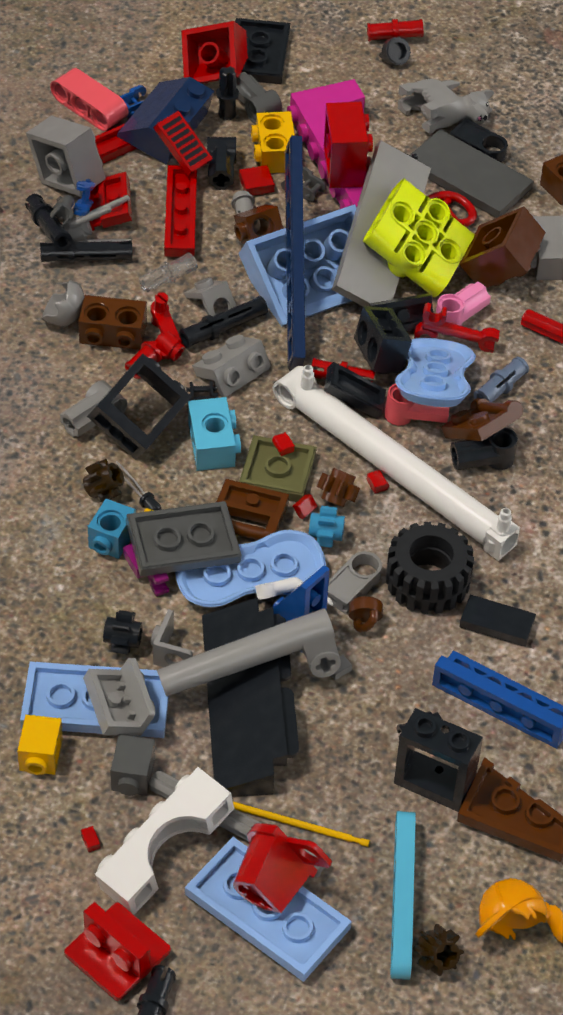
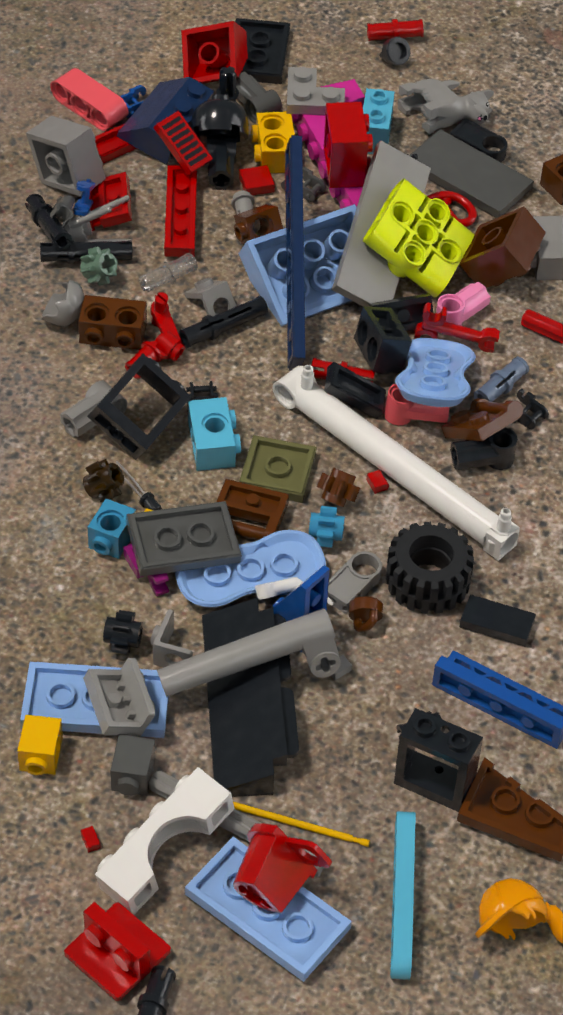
light grey bracket [192,335,271,397] -> none
red piece [272,432,295,456] -> none
red piece [293,494,318,519] -> none
dark brown gear [413,924,464,976] -> none
none -> sand green gear [80,246,118,286]
none -> black cylinder [191,94,249,143]
none -> light grey plate [286,67,345,115]
none -> medium azure brick [363,88,395,154]
none -> black piece [513,389,549,430]

